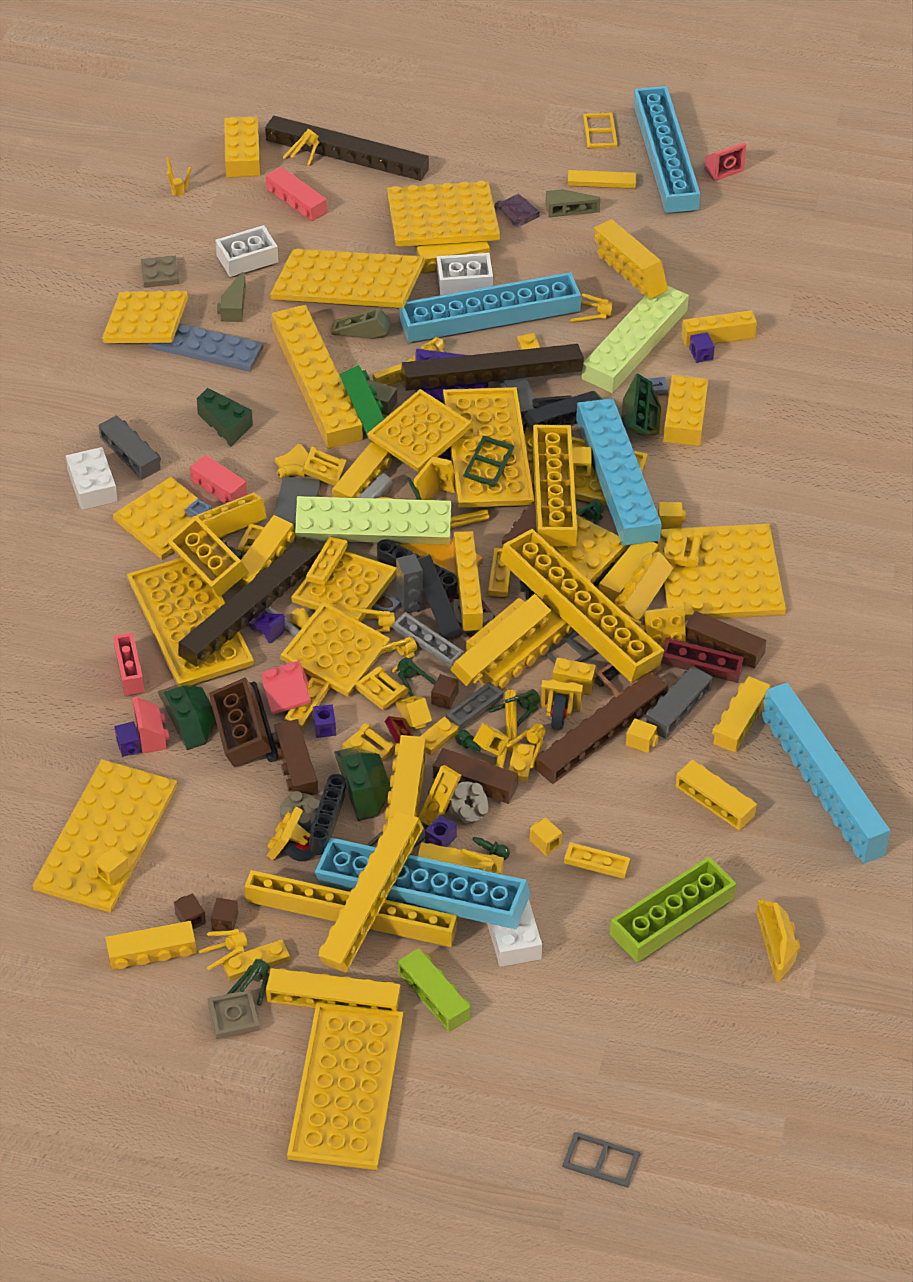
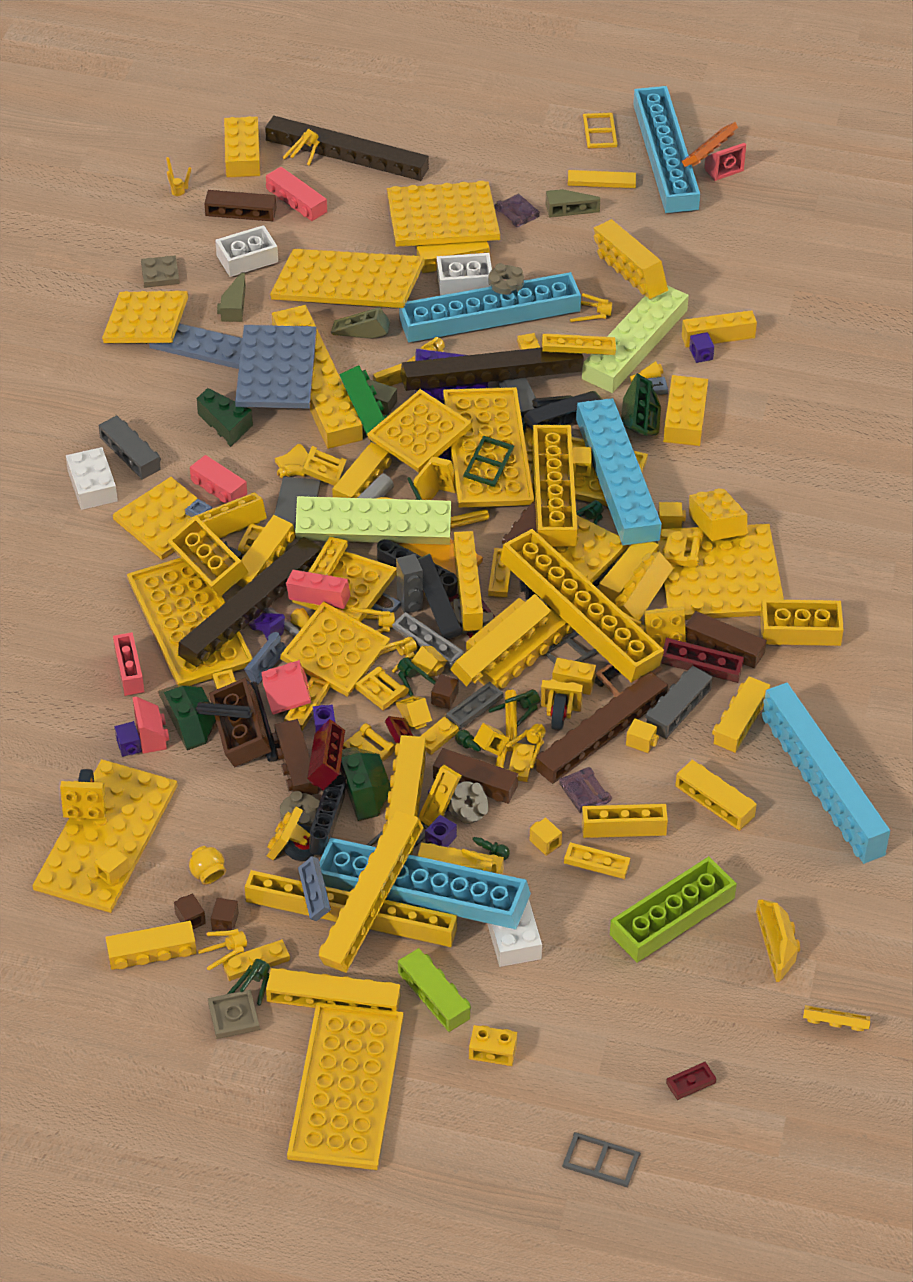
none -> yellow plate [60,769,106,819]
none -> yellow piece [189,846,226,885]
none -> black axle [196,702,253,718]
none -> reddish brown brick [204,190,277,222]
none -> yellow plate [212,669,236,690]
none -> sand blue plate [235,325,317,409]
none -> sand blue plate [244,632,286,685]
none -> coral brick [286,570,351,609]
none -> sand blue plate [298,856,331,921]
none -> dark red brick [307,719,345,790]
none -> yellow brick [411,646,448,676]
none -> yellow brick [469,1025,517,1066]
none -> dark tan plate [488,263,524,295]
none -> yellow plate [542,334,616,355]
none -> plate [559,767,612,813]
none -> yellow brick [582,804,668,838]
none -> yellow cone [629,361,664,382]
none -> dark red plate [666,1061,717,1100]
none -> orange plate [682,122,738,167]
none -> yellow brick [689,488,748,541]
none -> yellow brick [760,599,844,646]
none -> yellow plate [803,1005,870,1031]

